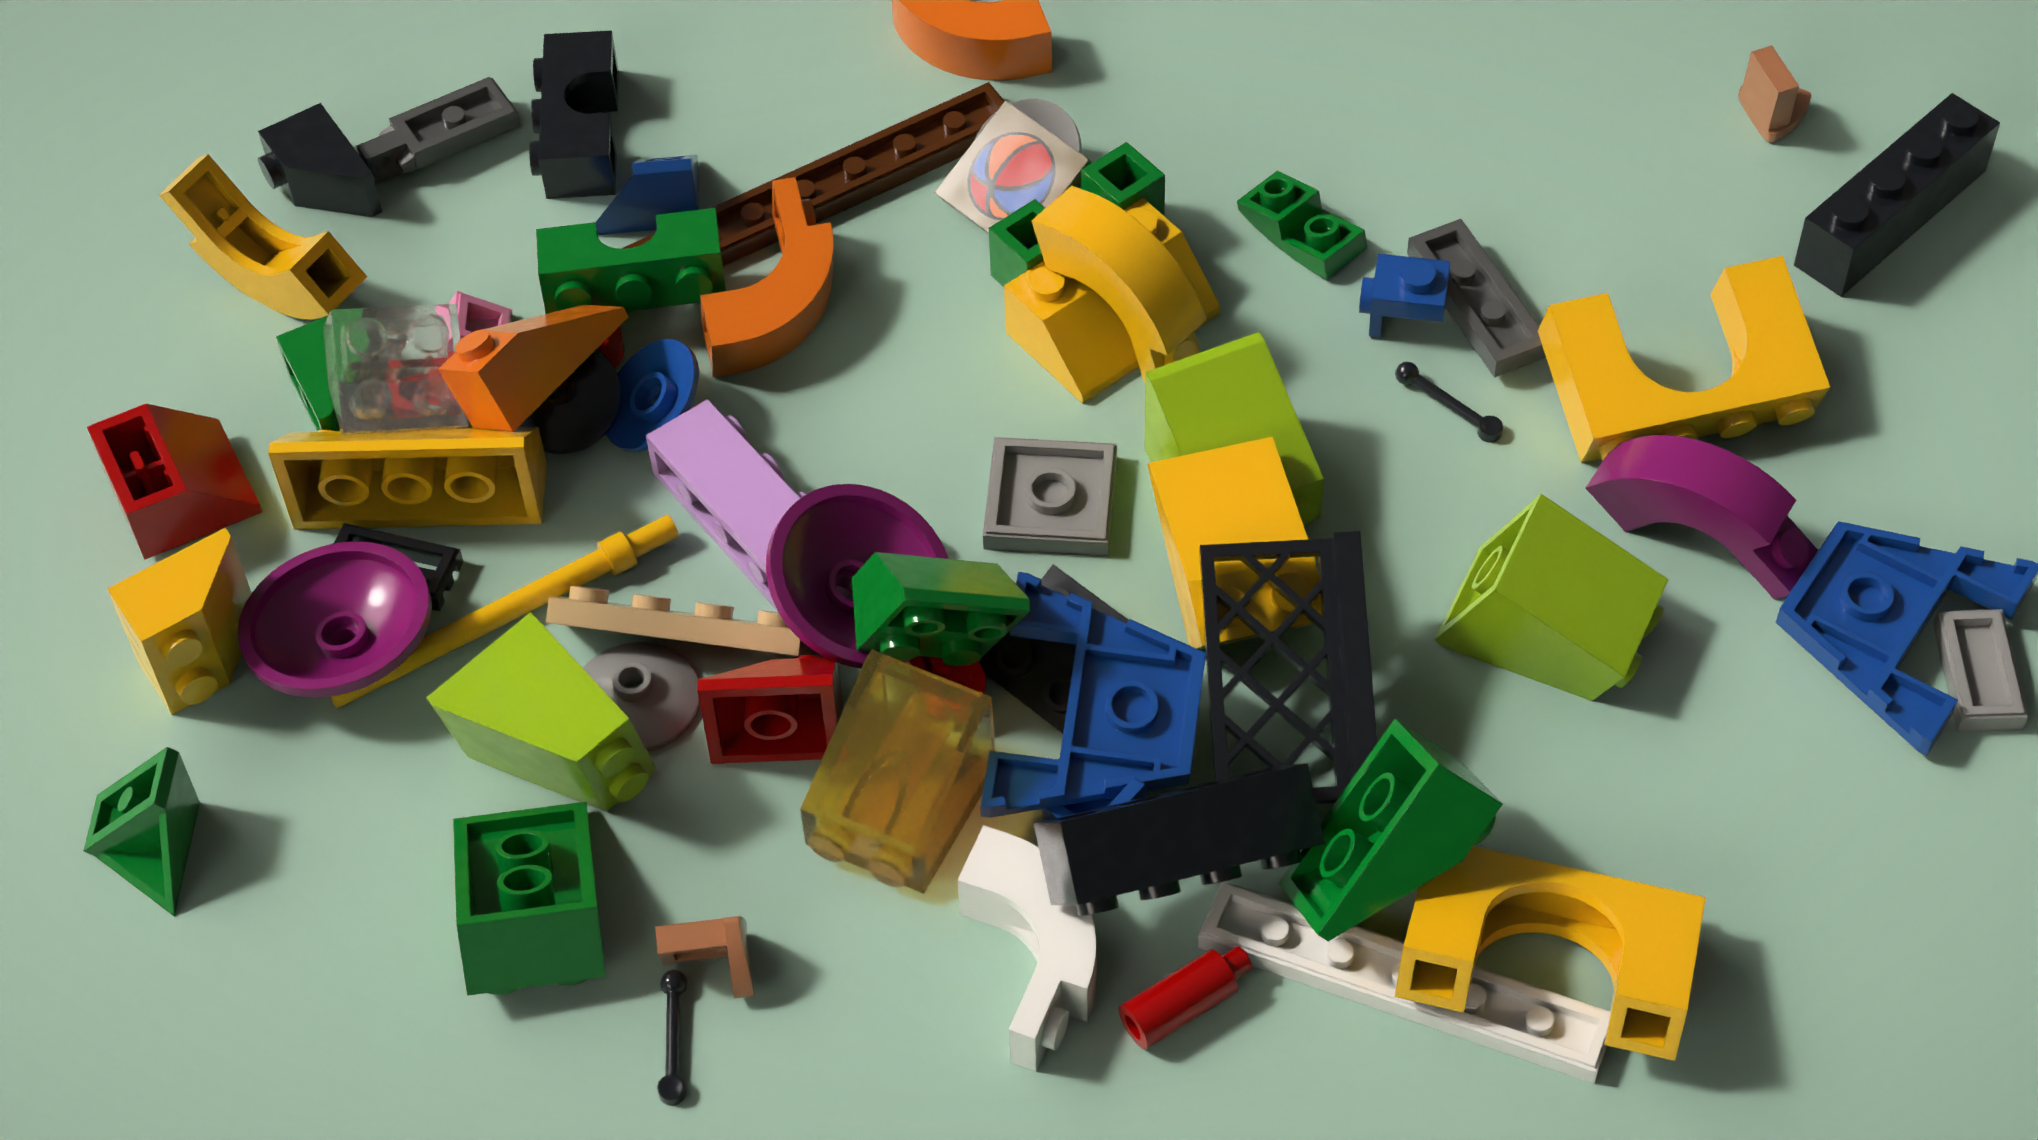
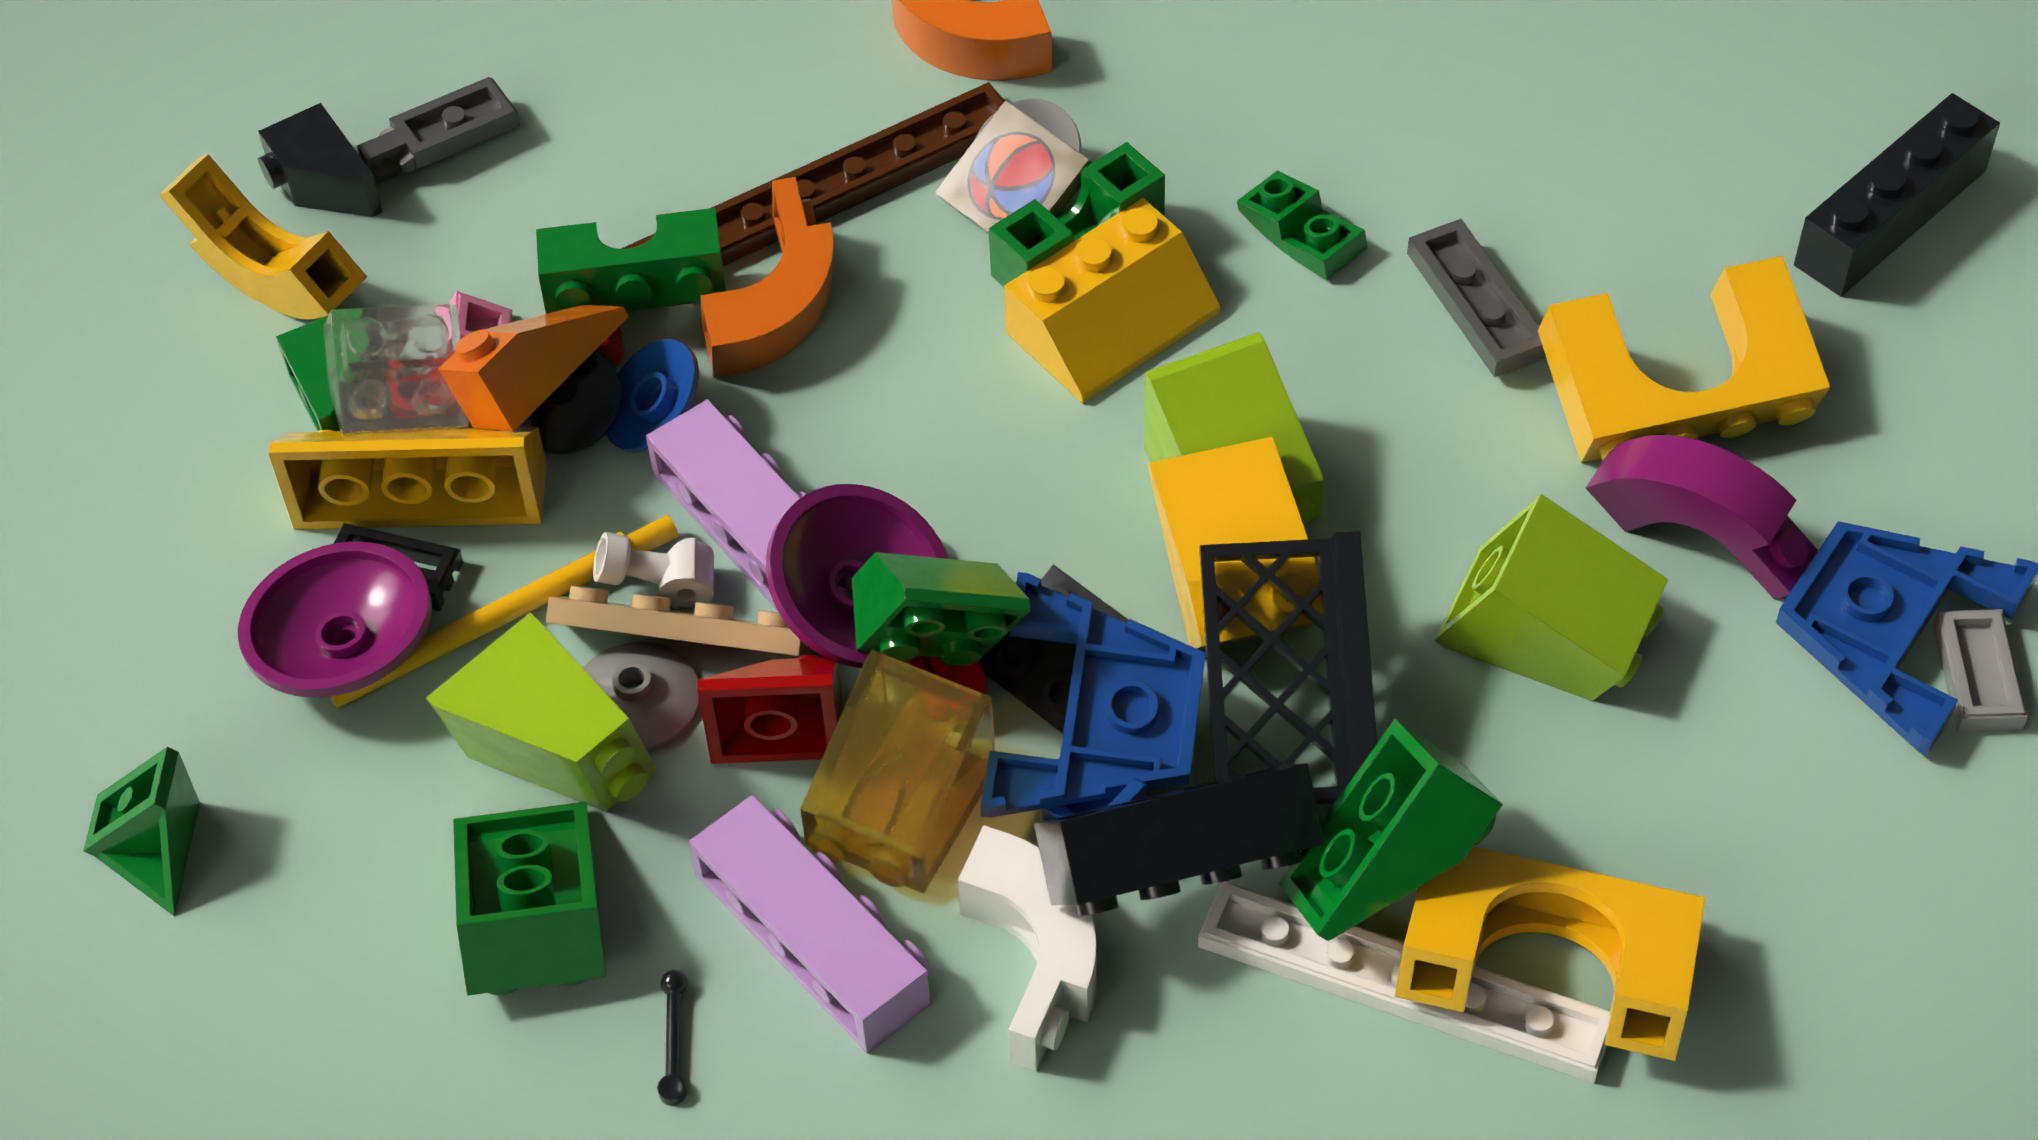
red slope [87,403,263,560] -> none
yellow slope [107,527,252,715] -> none
black arch [529,30,619,199] -> none
blue slope [596,155,700,235] -> none
nougat tile [655,916,754,999] -> none
light grey tile [983,437,1118,556] -> none
yellow arch [1031,186,1207,384] -> none
red cylinder [1118,946,1253,1050] -> none
blue bracket [1359,254,1450,337] -> none
black hinge [1395,362,1503,443] -> none
nougat tile [1738,45,1812,142] -> none
none -> white leg [593,532,714,610]
none -> lavender brick [689,794,931,1054]

